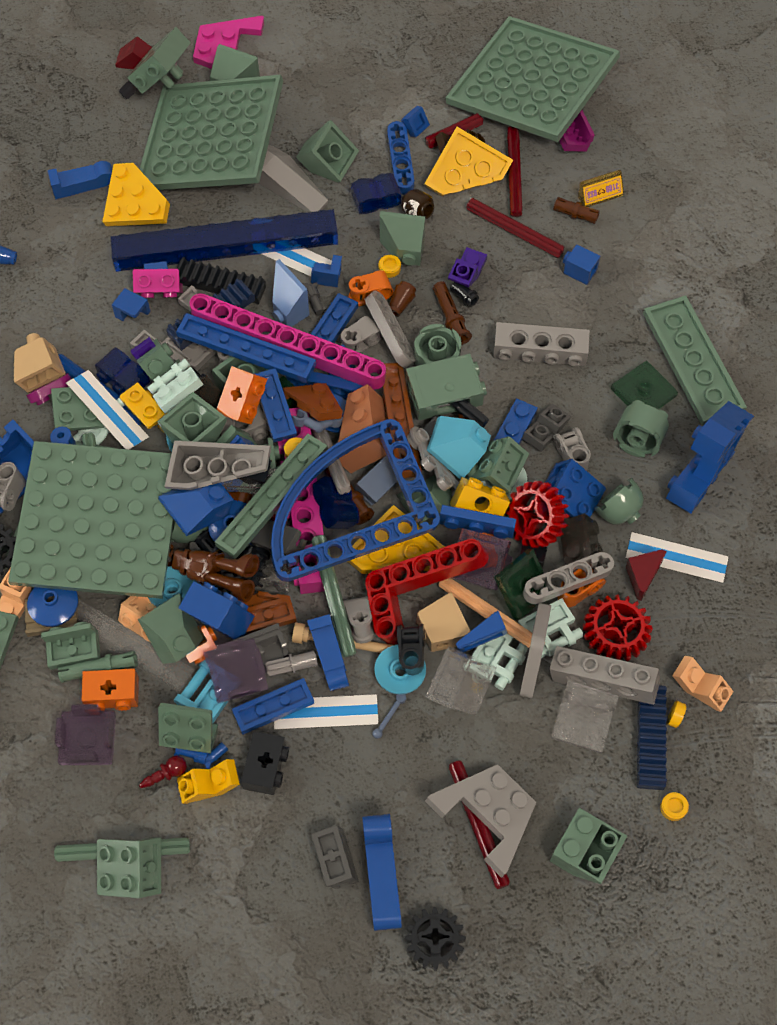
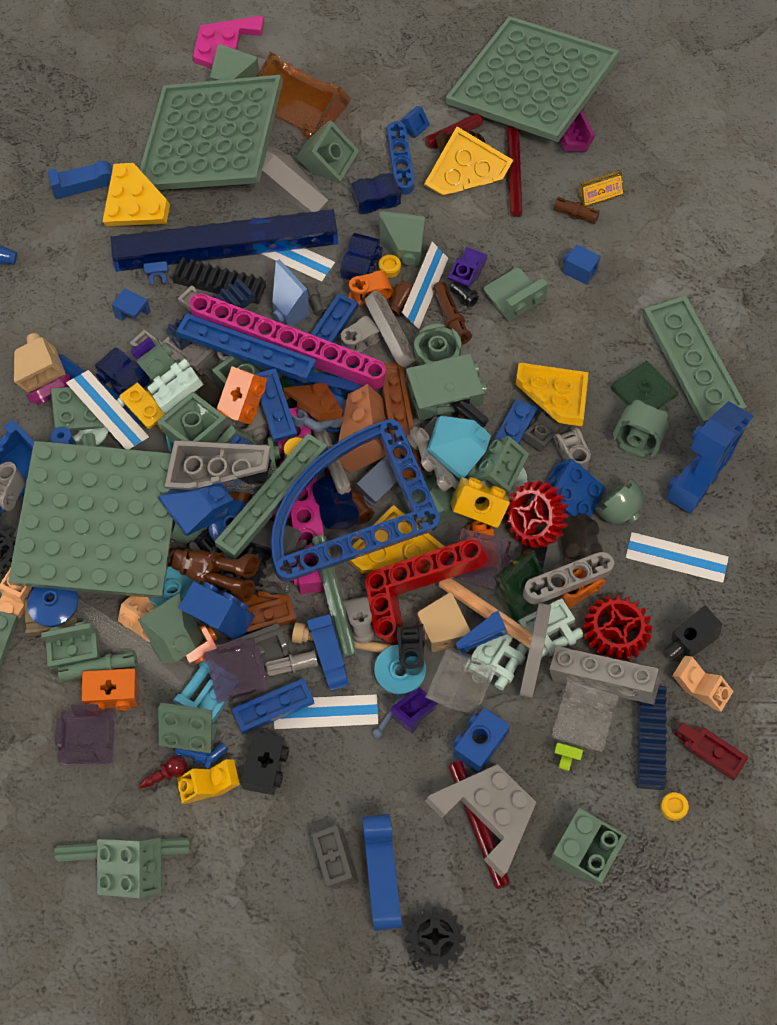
dark red slope [115,36,152,70] -> none
sand green piece [119,27,191,99] -> none
dark pink bracket [133,269,183,298] -> none
blue panel [311,255,342,288] -> none
dark brown head [401,189,434,219] -> none
blue plate [439,505,516,539] -> none
dark red axle [467,198,565,258] -> none
light grey brick [493,322,590,366] -> none
dark red slope [626,549,667,601] -> none
yellow tile [666,700,686,728] -> none
none -> clear orange windscreen [257,52,351,138]
none -> clear blue brick [340,233,383,280]
none -> dark purple slope [390,687,438,734]
none -> white sticker [402,242,448,329]
none -> blue brick [452,708,510,773]
none -> sand green bracket [484,268,548,322]
none -> yellow plate [515,362,589,426]
none -> lime tile [554,742,583,771]
none -> black torso [663,605,723,661]
none -> dark red hinge [674,722,749,781]

